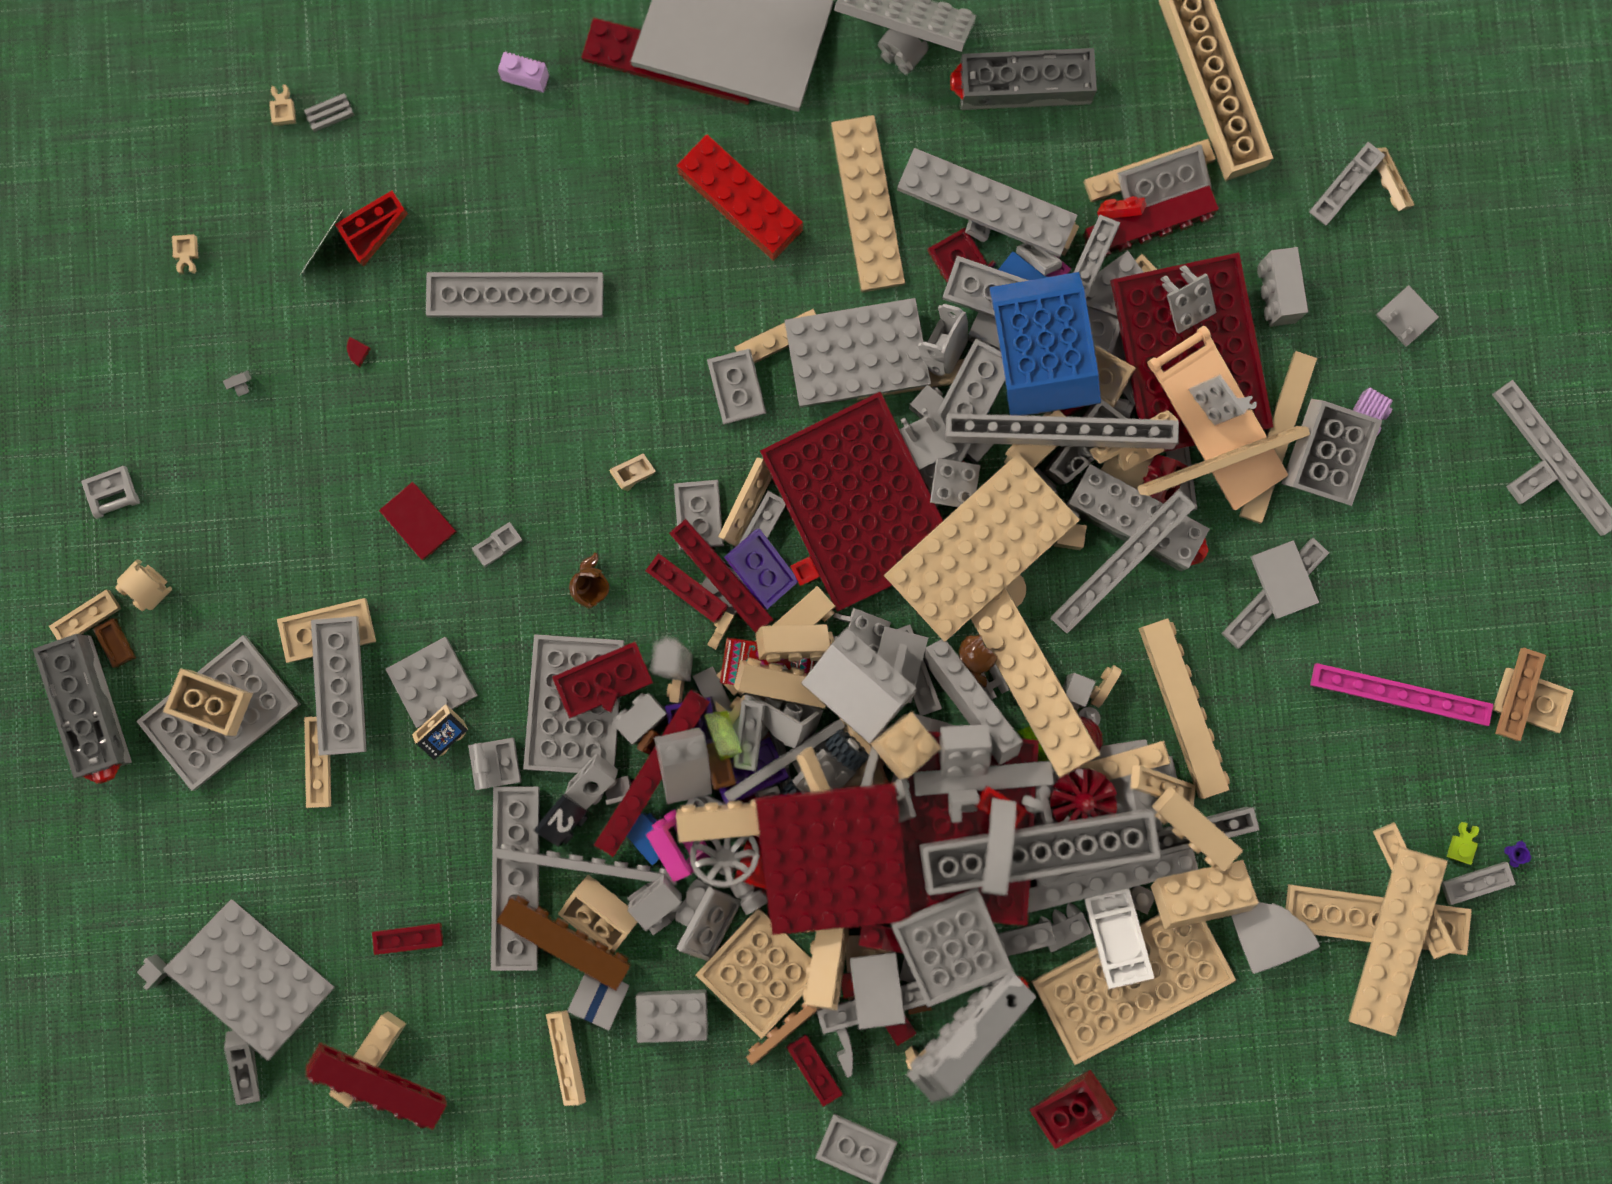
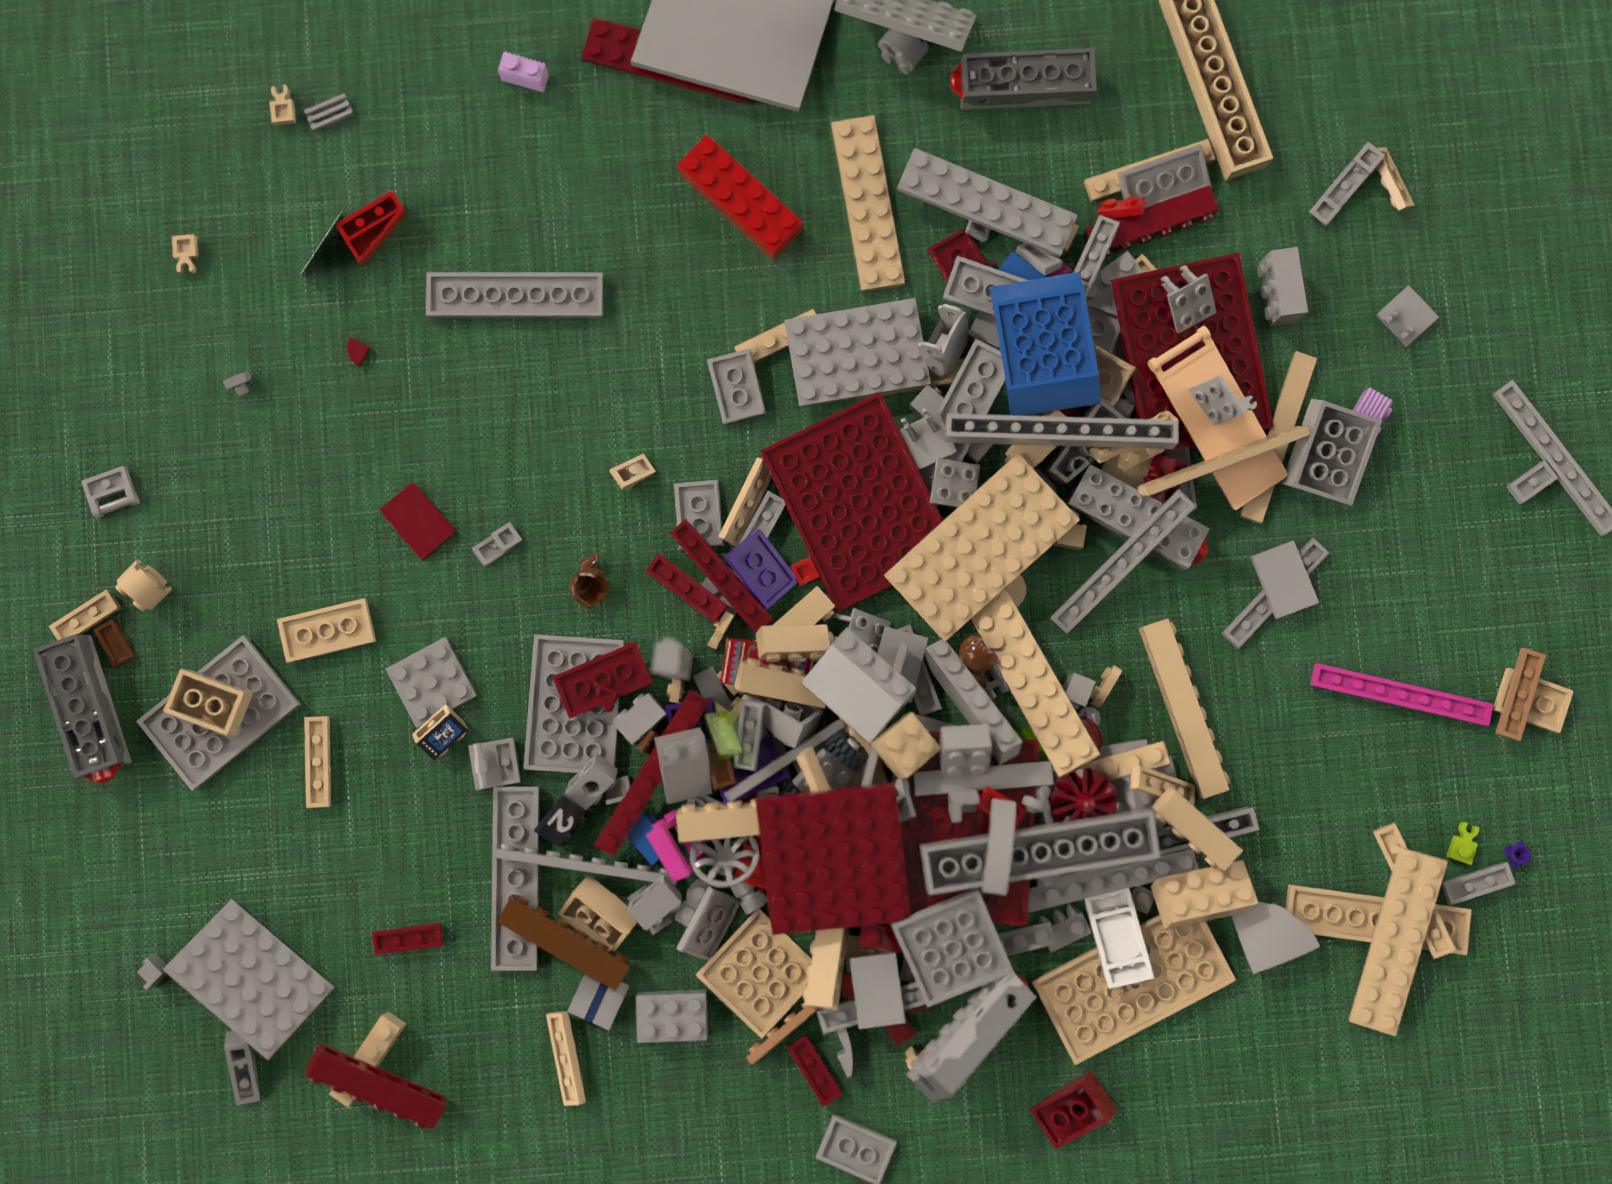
light grey plate [311,616,367,756] -> none

